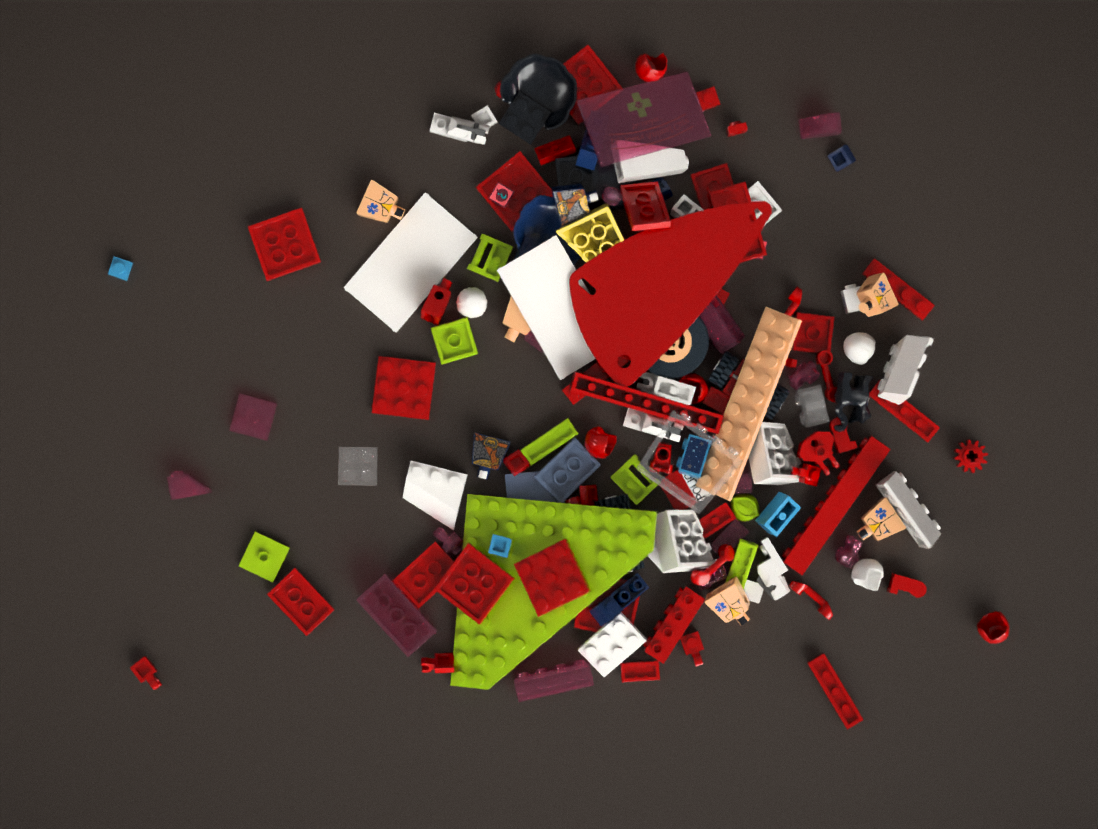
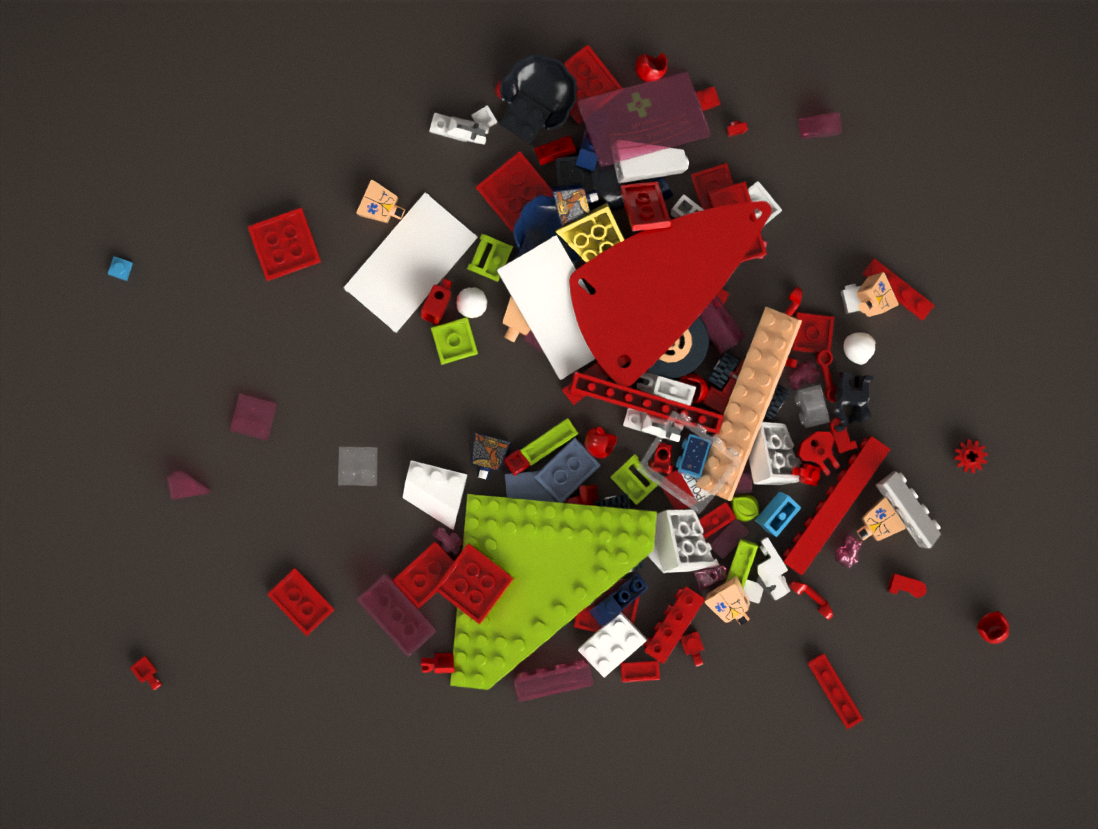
lime plate [239,531,290,582] -> none
red plate [372,356,436,420] -> none
tile [488,182,515,209] -> none
dark azure plate [488,534,512,558] -> none
red plate [514,539,591,617] -> none
clear pink piece [602,187,622,206] -> none
red bar [690,544,735,585] -> none
dark blue slope [827,144,856,172] -> none
white hair [851,558,884,591] -> none
red plate [869,380,940,443] -> none
white wedge [877,335,934,405] -> none

